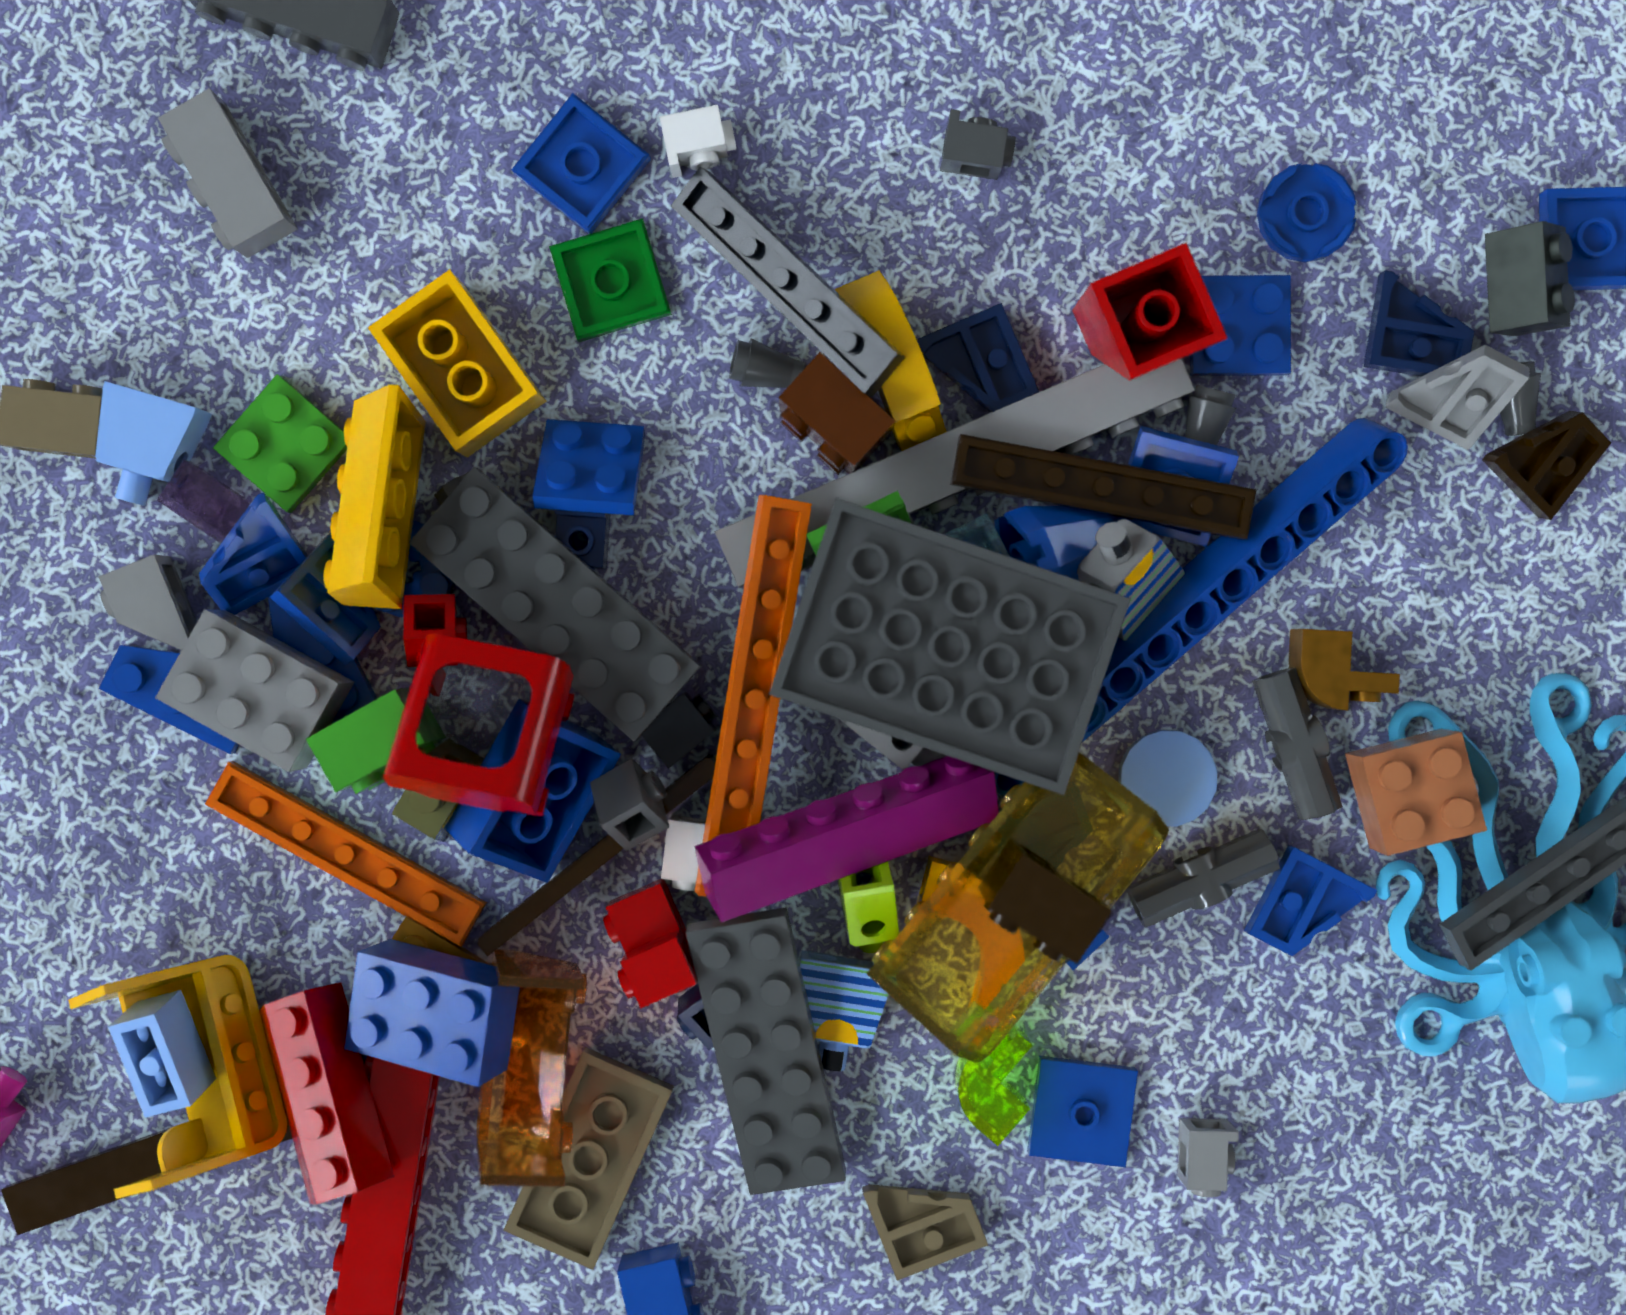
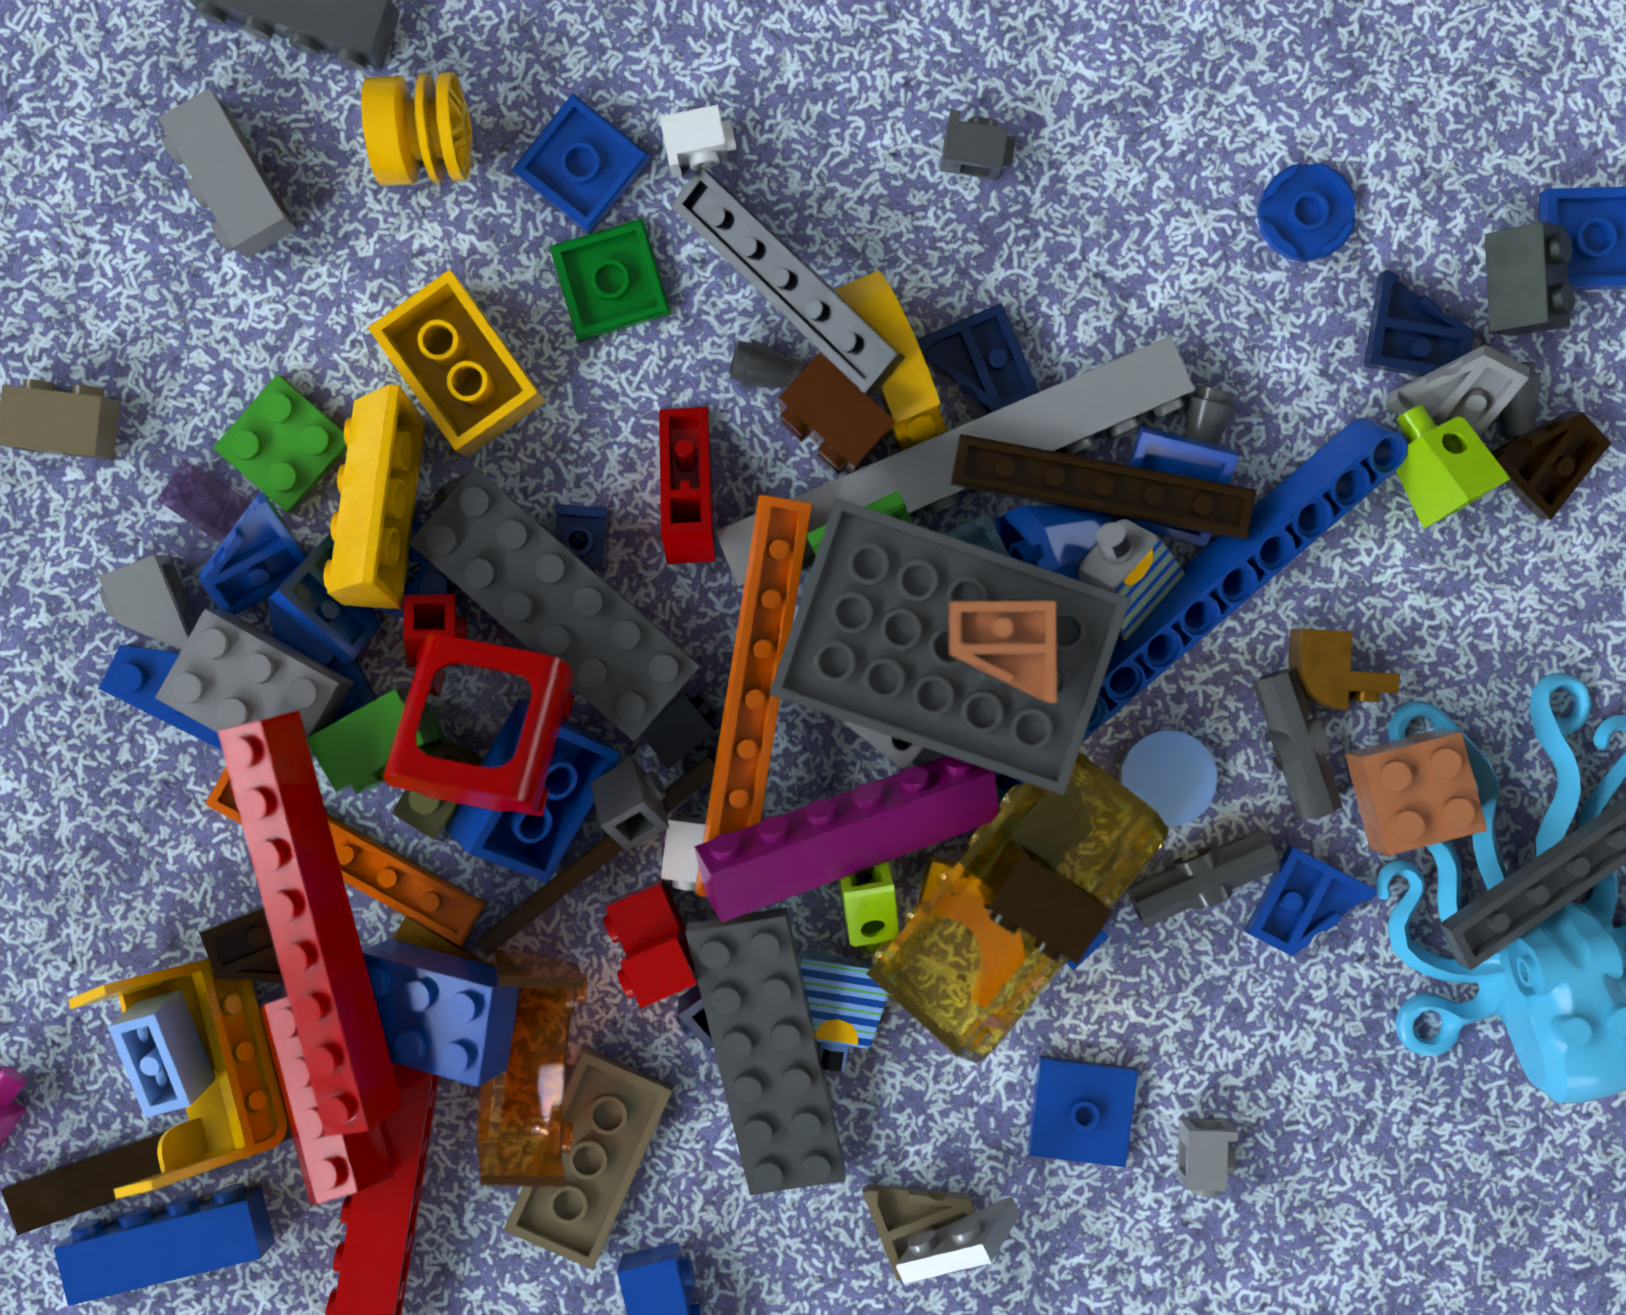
light blue torso [95,381,212,506] -> none
blue plate [532,419,645,515] -> none
clear neon green brick [955,1023,1033,1146] -> none
red slope [1072,242,1228,381] -> none
blue plate [1190,275,1291,376] -> none
none -> blue brick [53,1183,275,1306]
none -> dark brown wing [198,906,284,983]
none -> red brick [217,710,403,1137]
none -> yellow wheel [361,72,473,187]
none -> red slope [659,407,716,564]
none -> light grey wing [896,1197,1020,1283]
none -> nougat wing [948,601,1057,703]
none -> lime torso [1396,404,1510,529]

